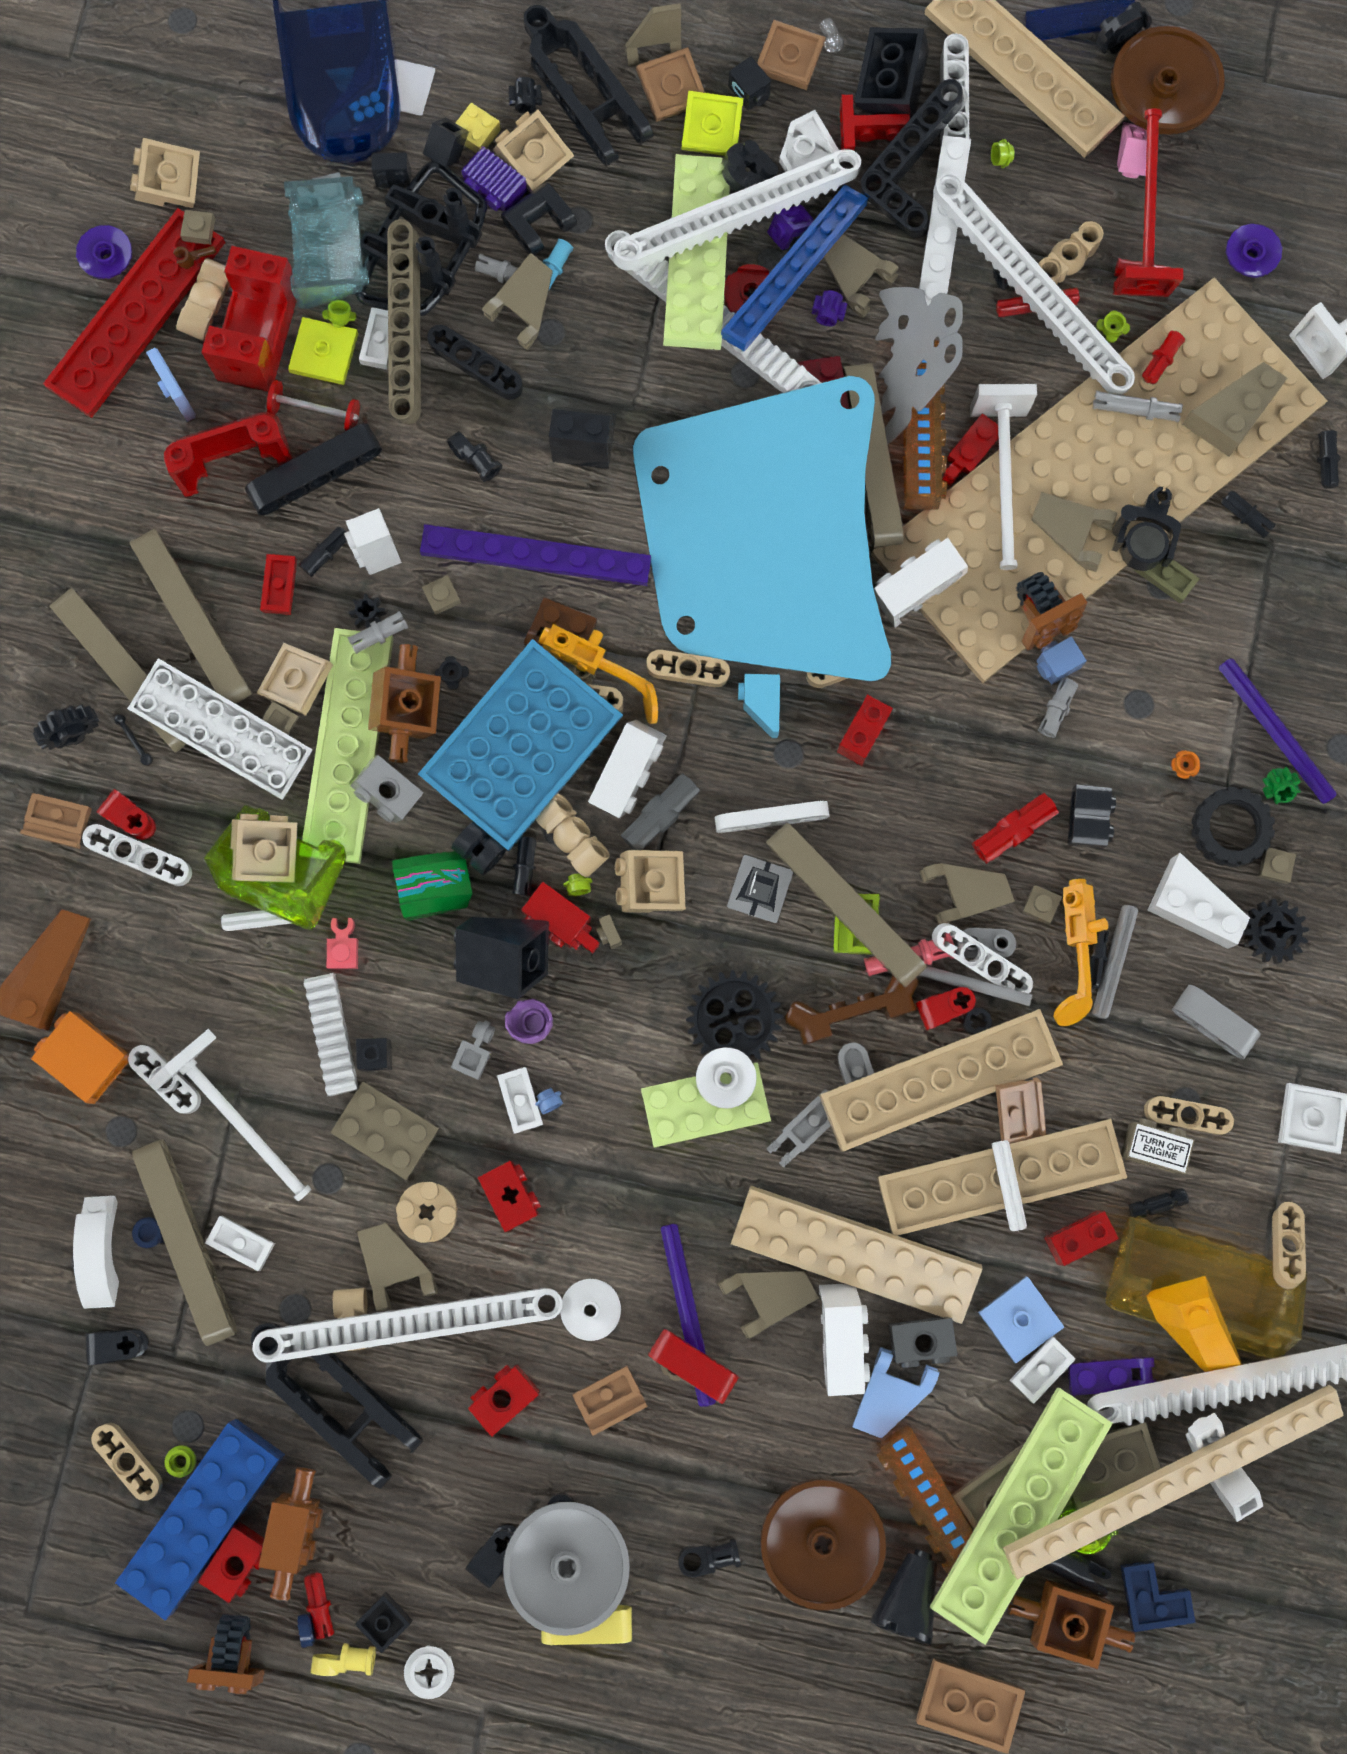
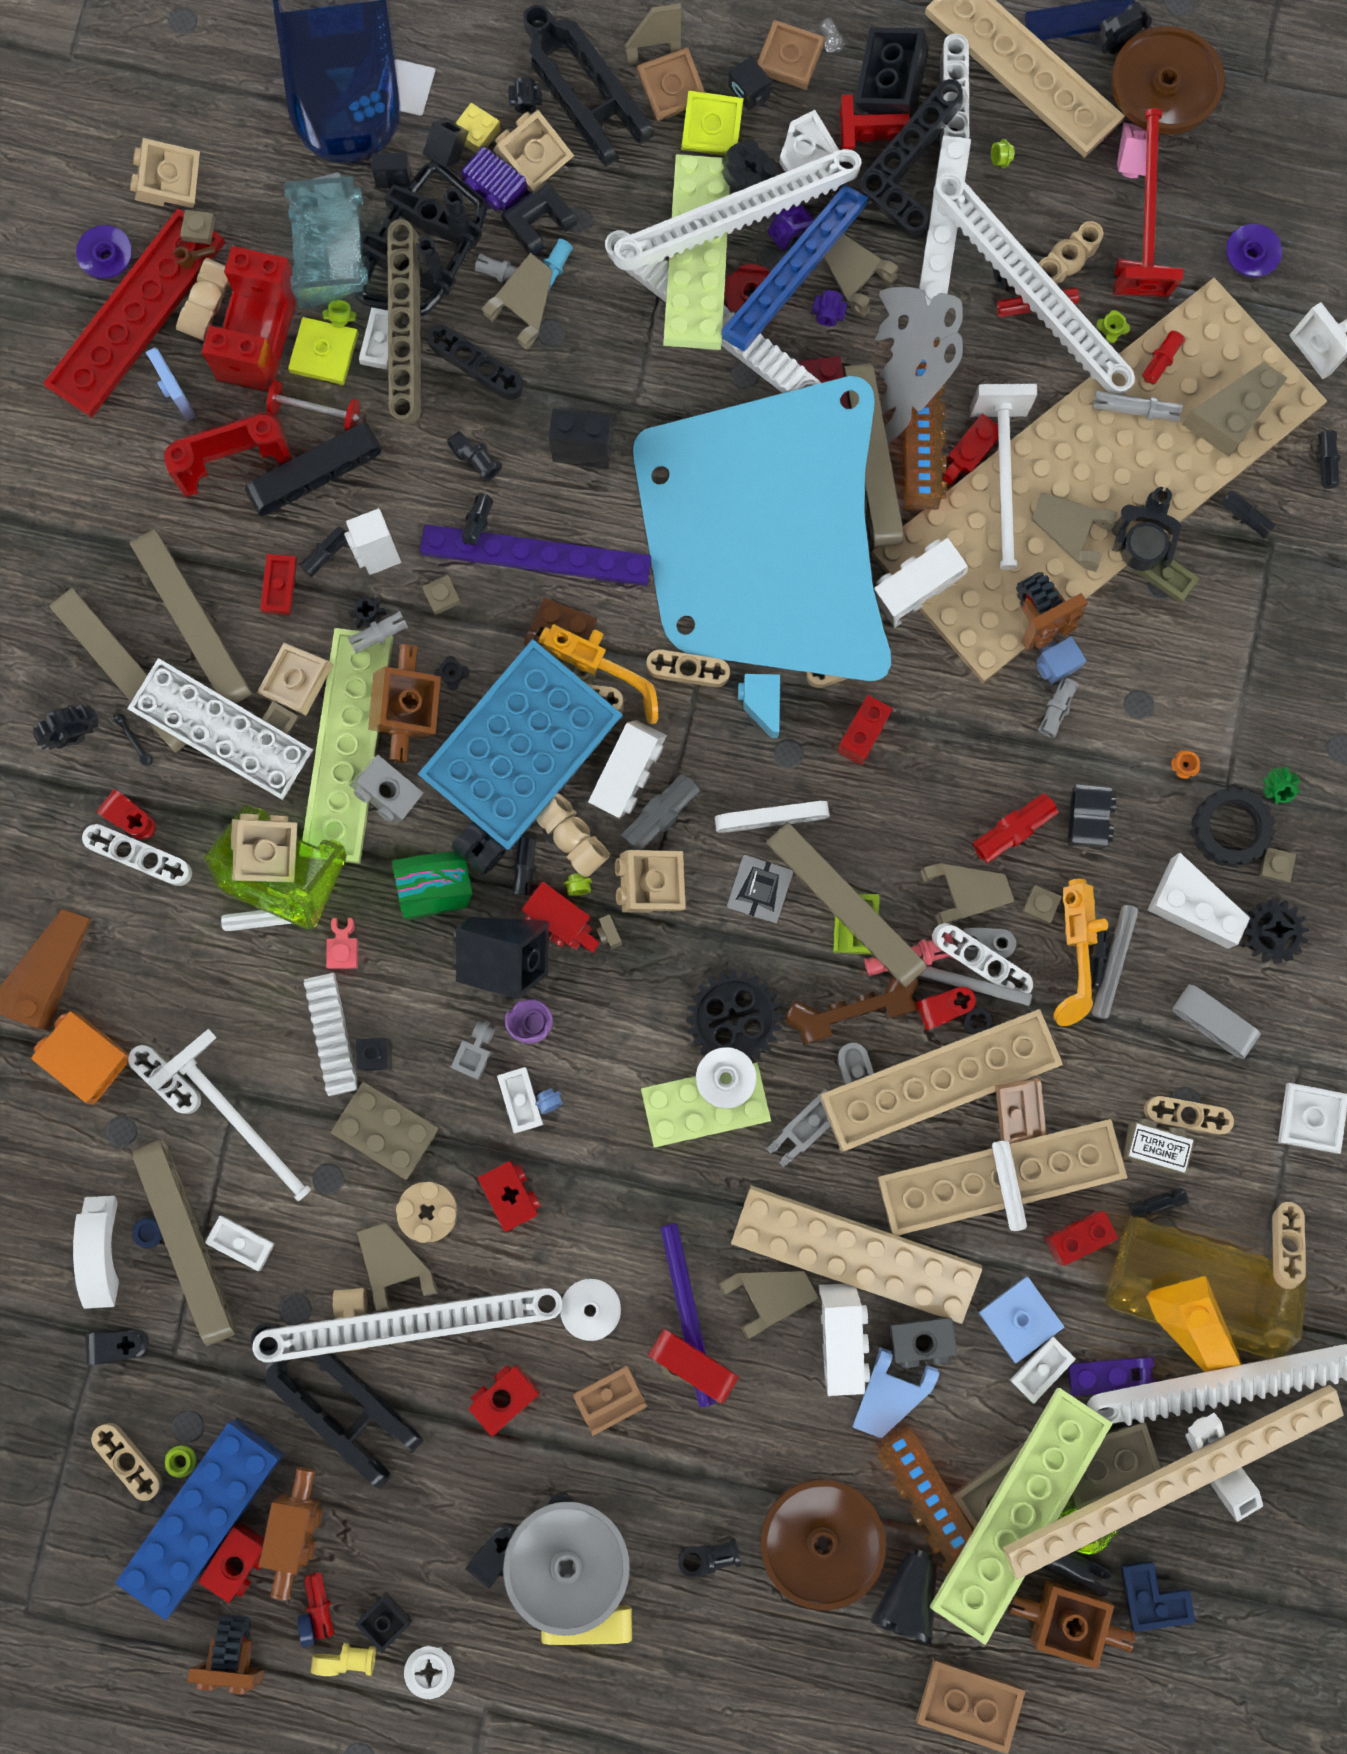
medium nougat plate [20,793,92,849] -> none
dark purple axle [1219,658,1337,804] -> none
none -> black axle [461,493,493,546]

